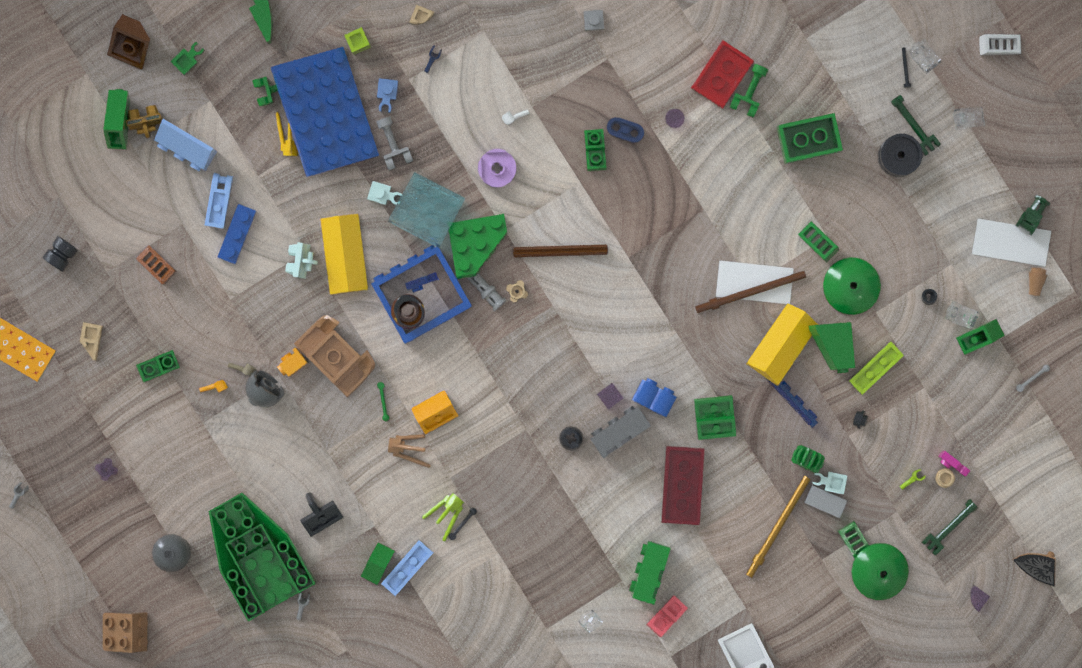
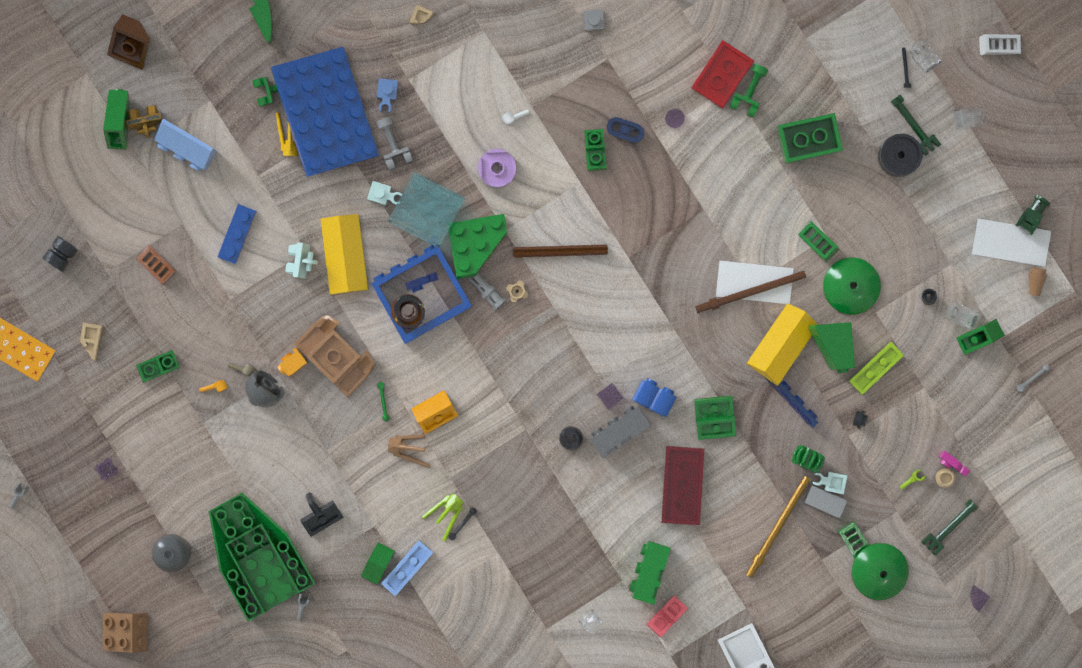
green plate [170,42,205,76] -> none
light blue plate [204,173,233,229] -> none
lime panel [344,27,371,55] -> none
dark blue hand [424,45,442,73] -> none
shield [1013,551,1056,587] -> none

